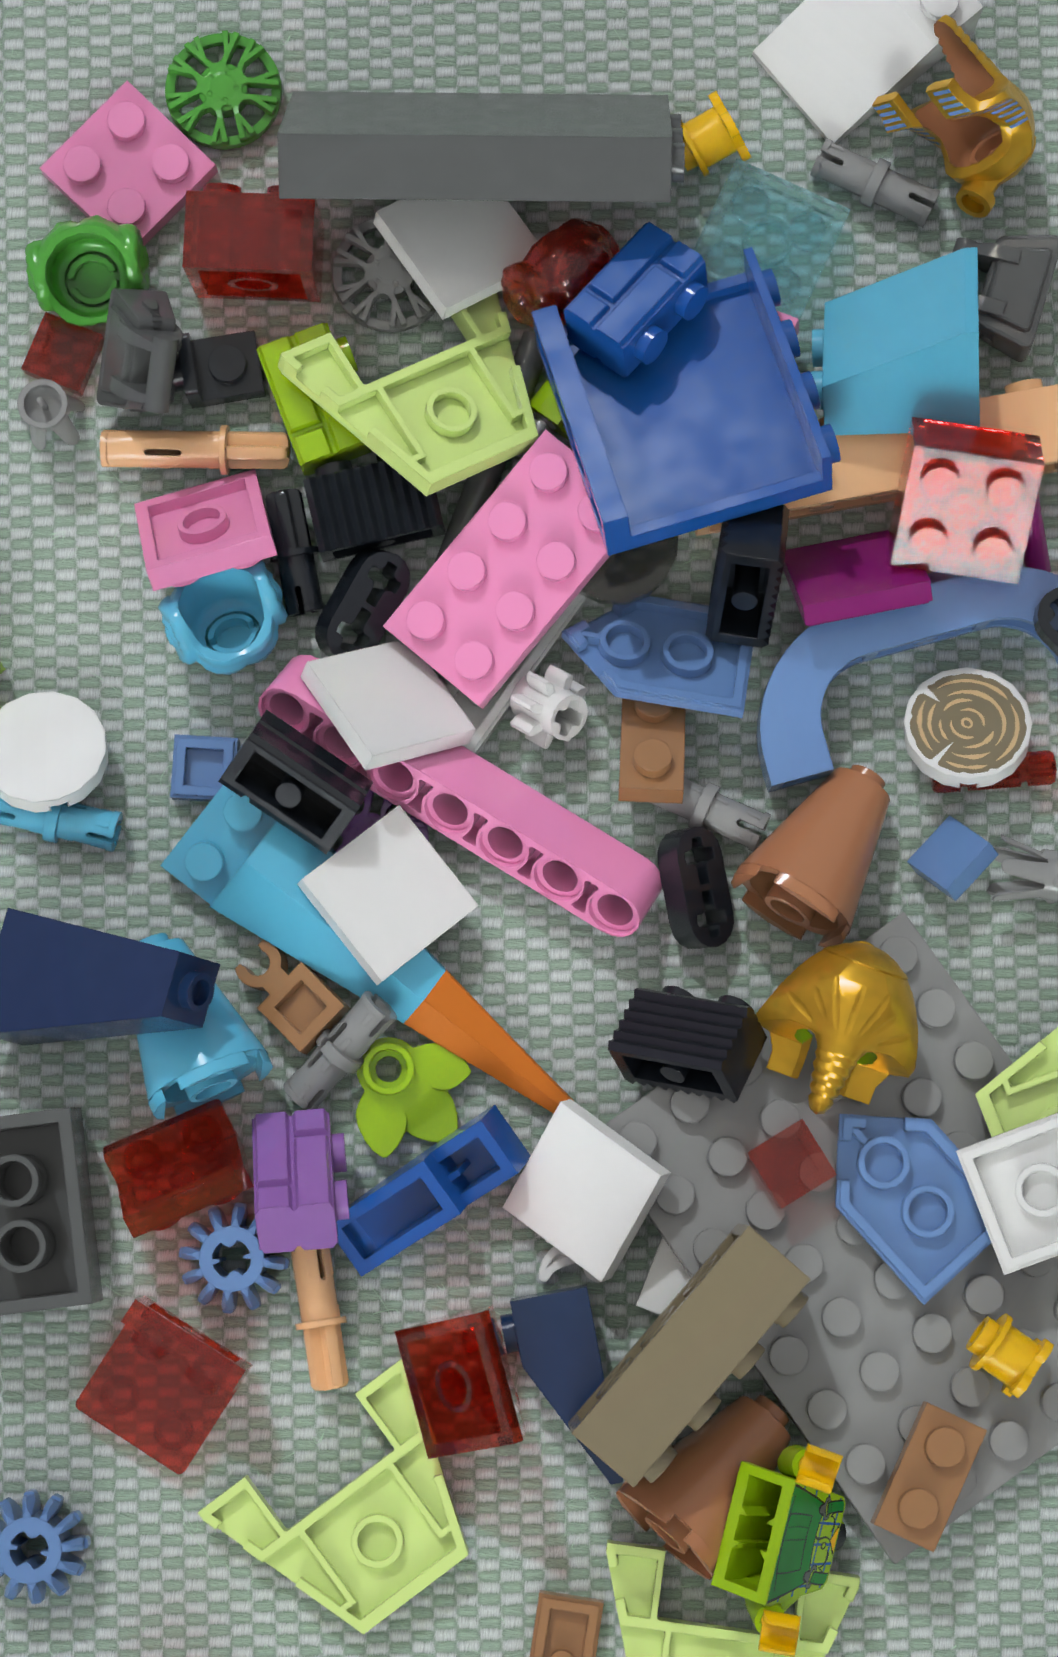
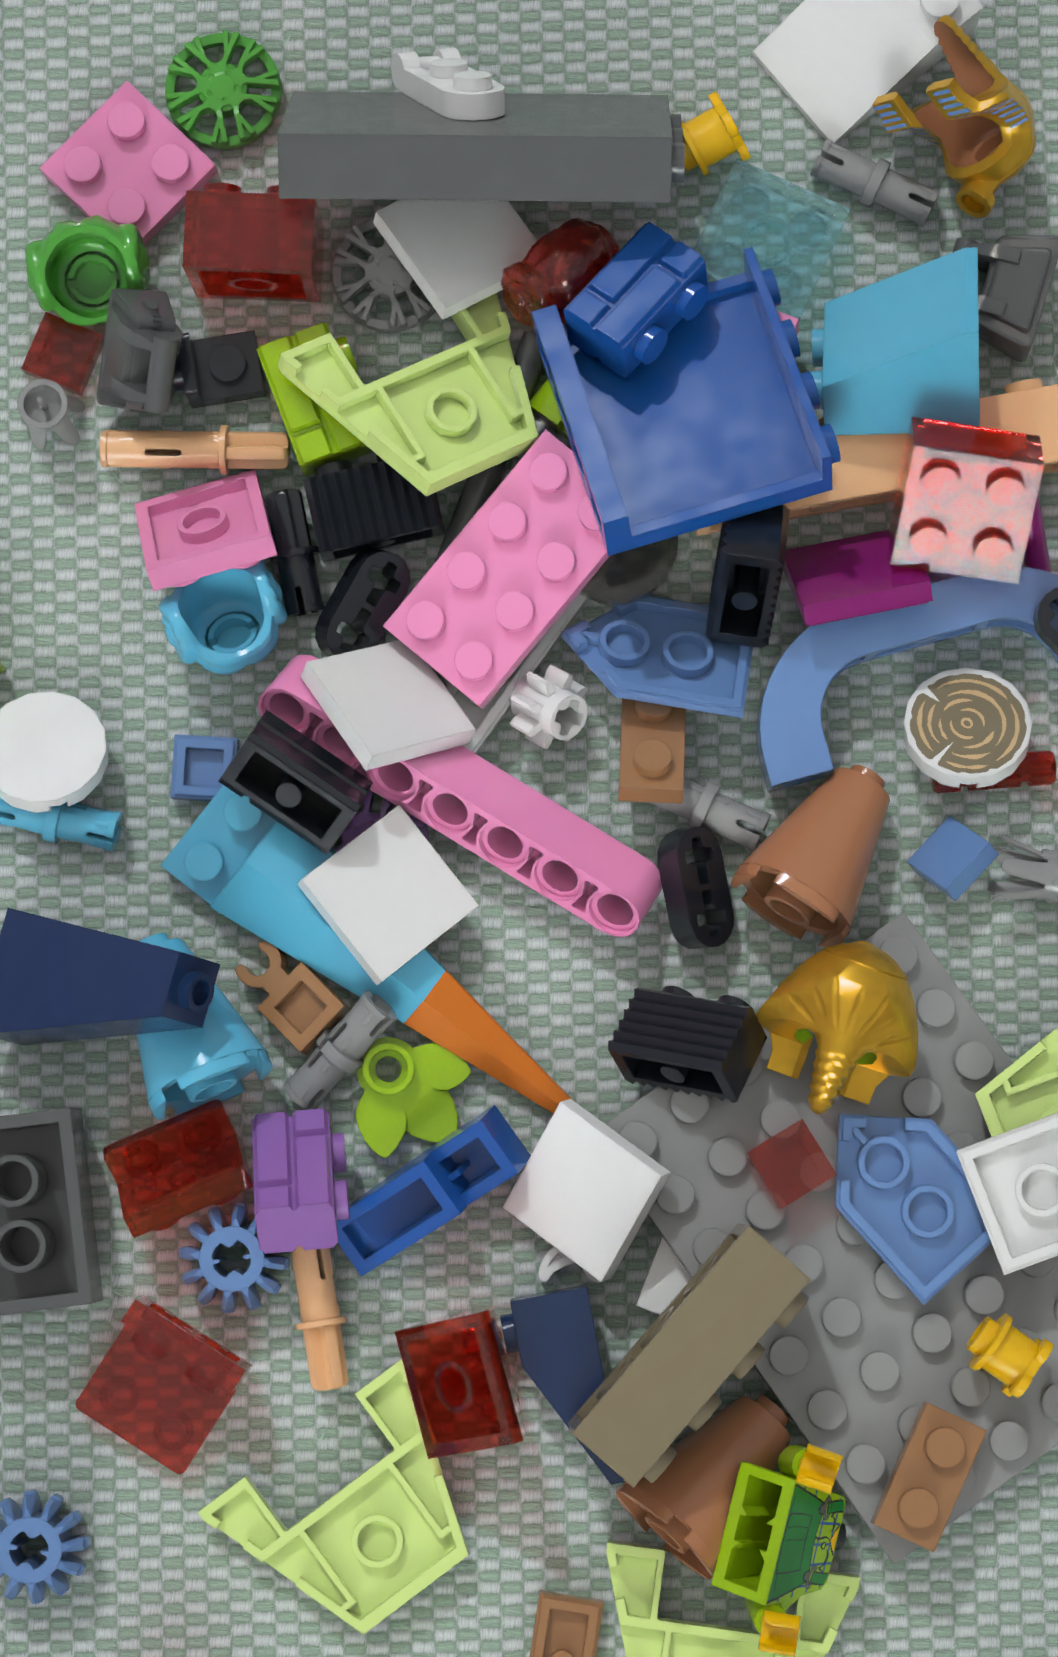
none -> white plate [391,48,505,121]

